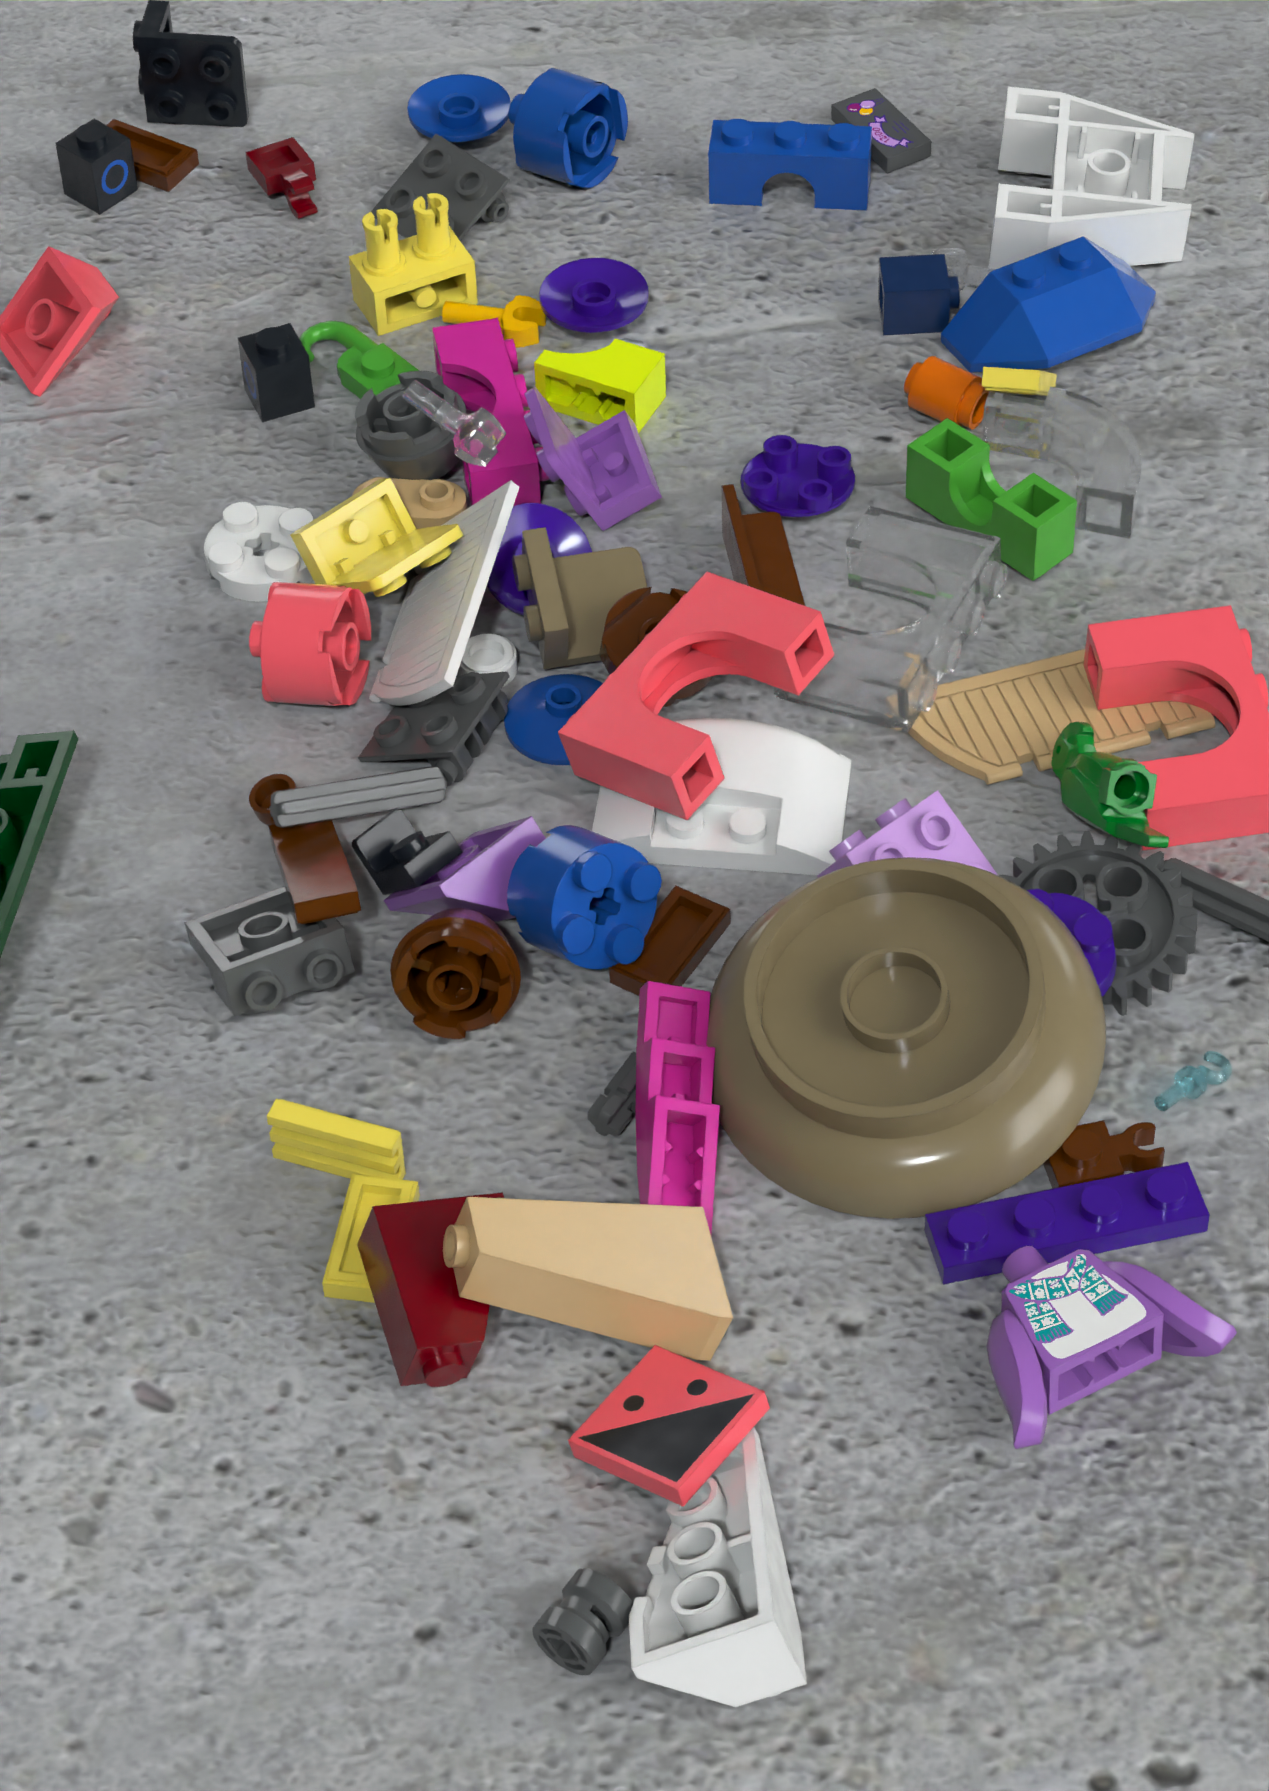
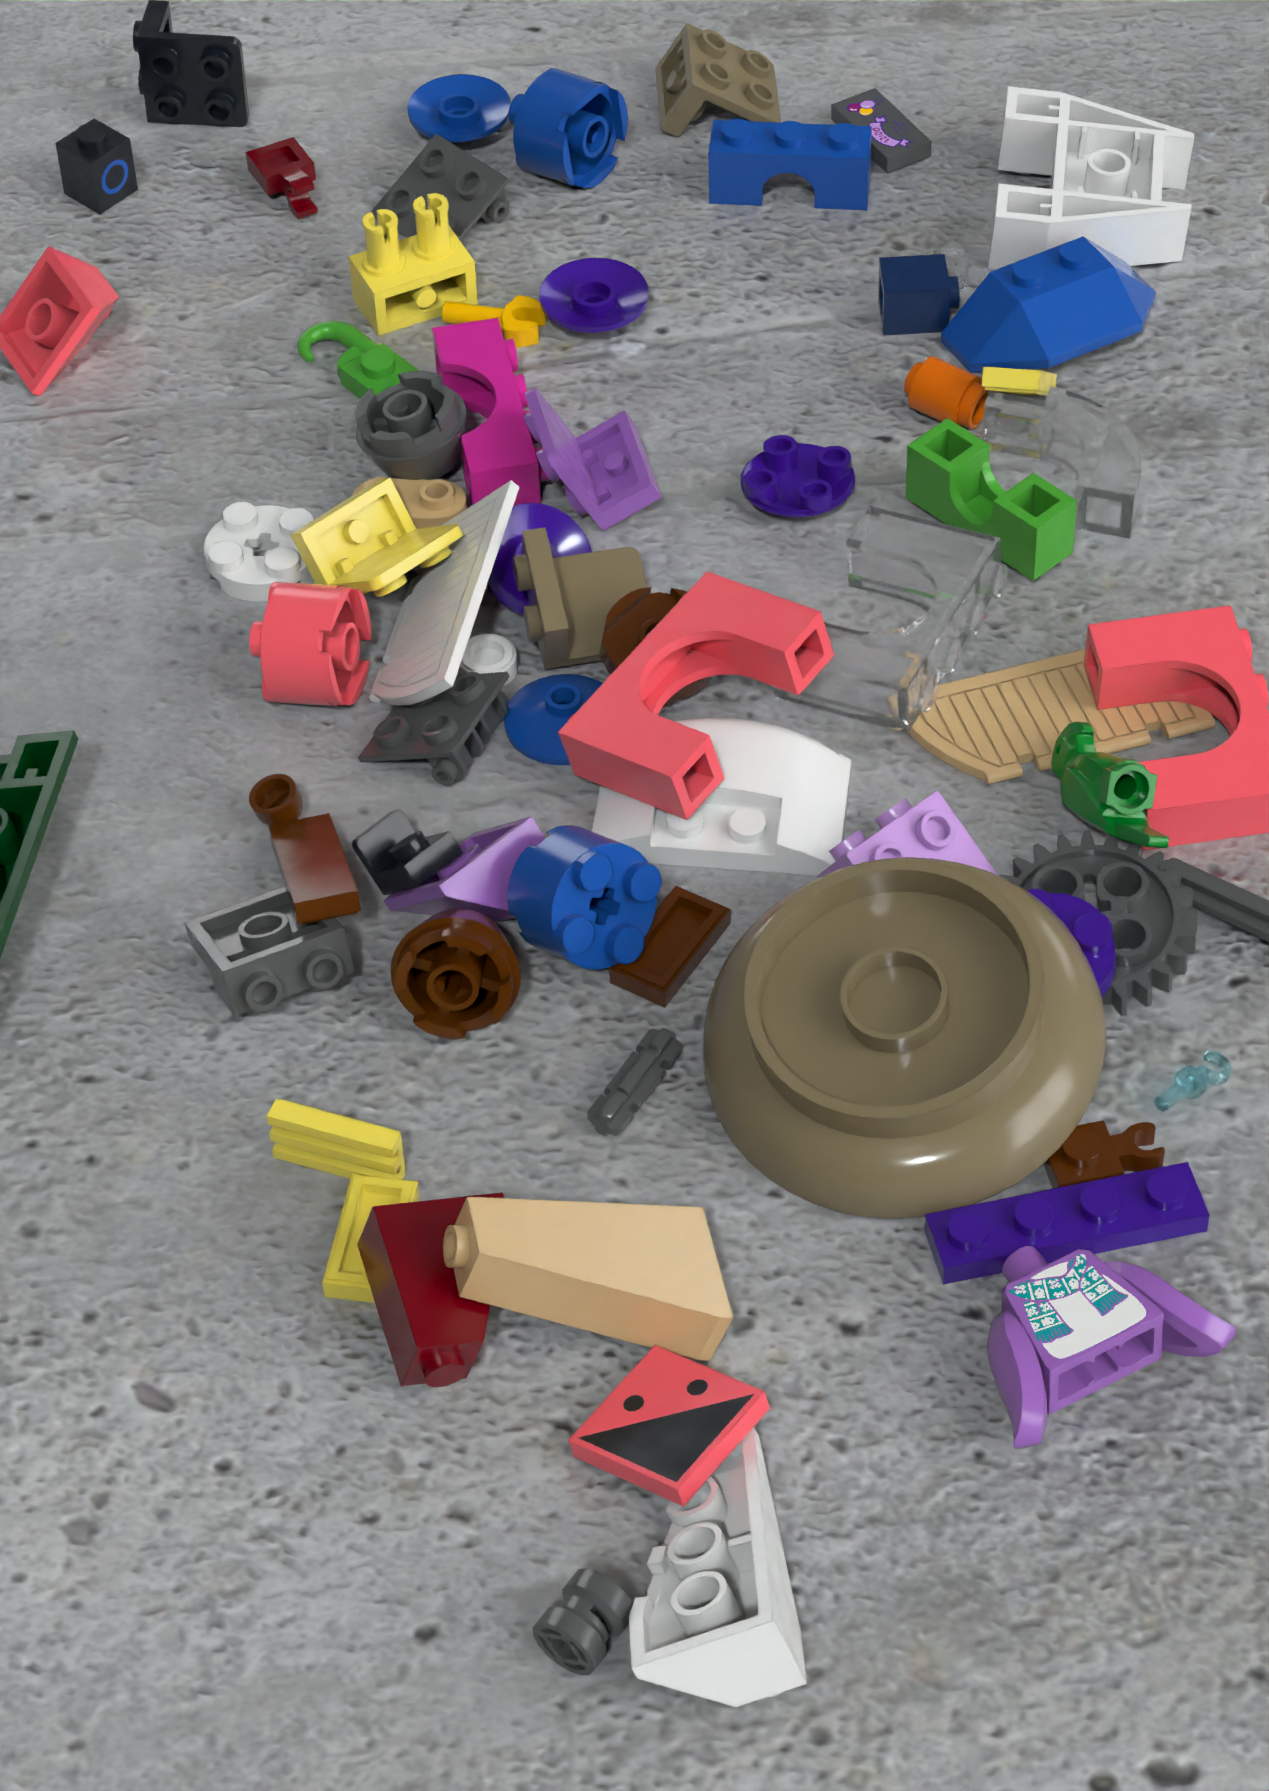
reddish brown tile [107,119,199,192] -> none
black brick [238,323,315,423] -> none
axle [269,766,447,828] -> none
clear bar [402,380,506,467] -> none
neon yellow arch [534,338,666,433] -> none
dark pink slope [635,981,720,1234] -> none
reddish brown panel [721,484,805,606] -> none
none -> dark tan bracket [655,23,781,138]

